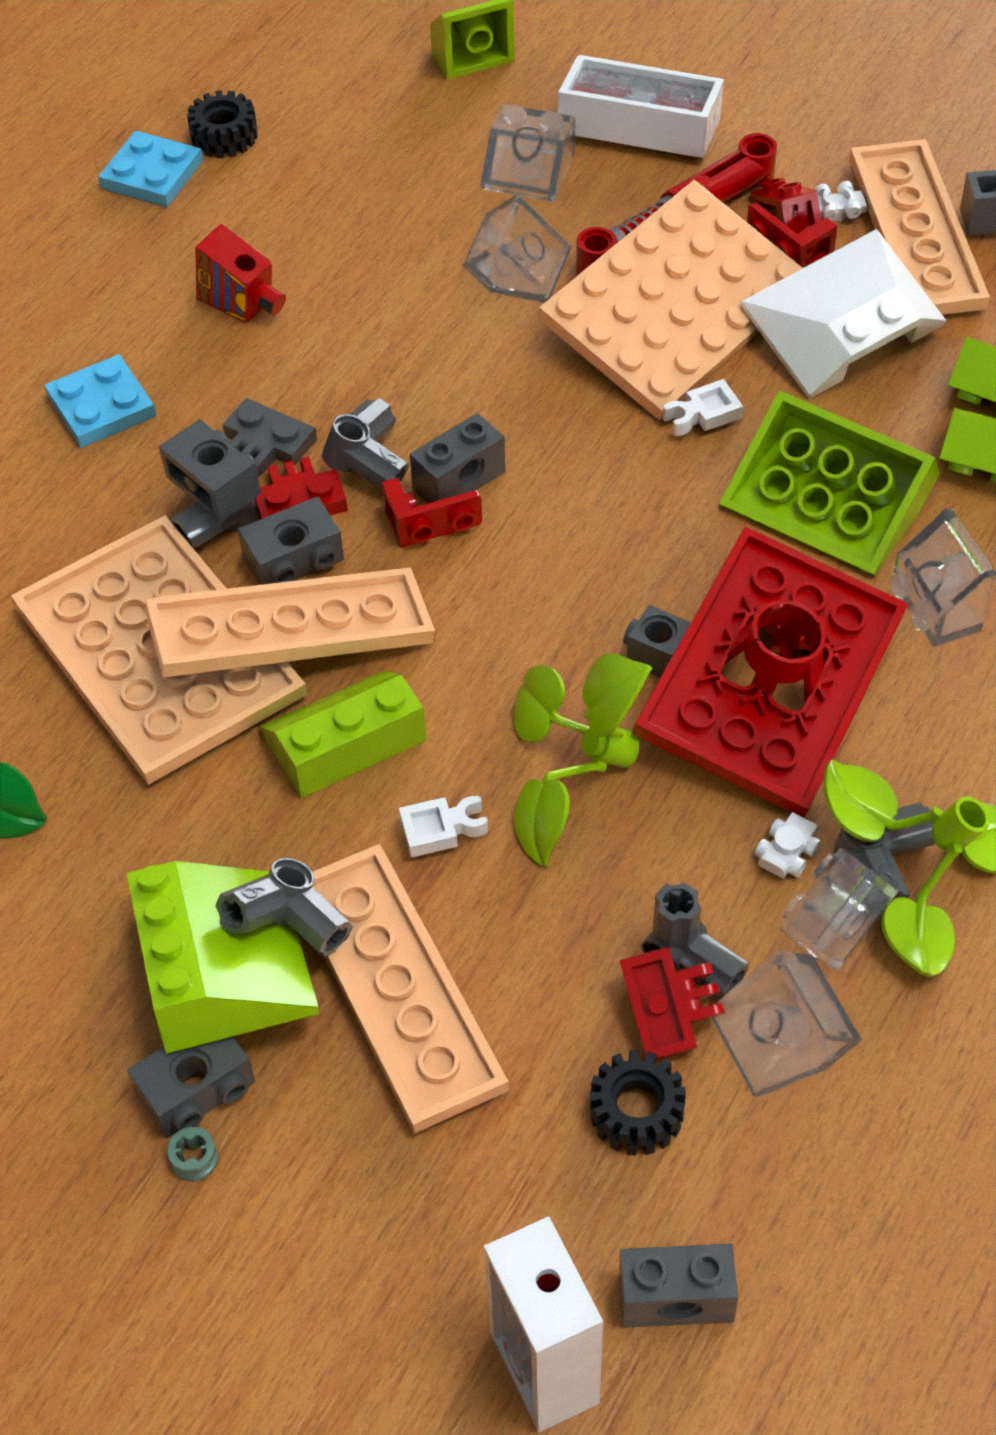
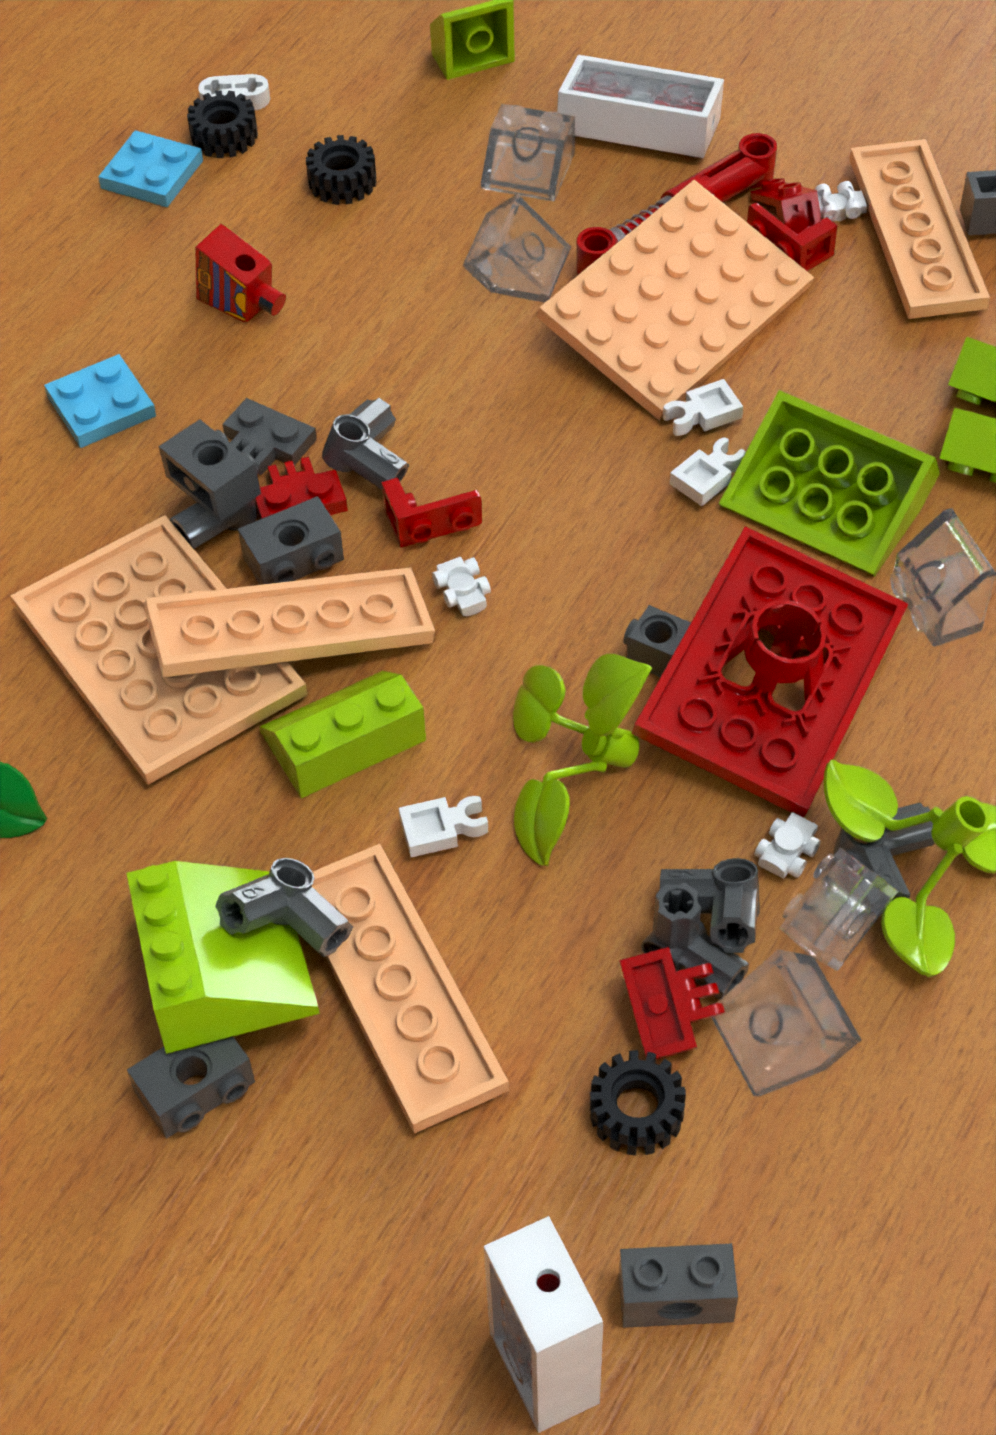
sand green bush [167,1127,218,1182] -> none
dark grey brick [410,413,506,503] -> none
white slope [740,229,946,399] -> none
none -> white beam [198,74,270,110]
none -> black tyre [306,135,377,205]
none -> white piece [432,557,491,616]
none -> dark grey piece [660,858,760,953]
none -> white plate [670,437,746,506]

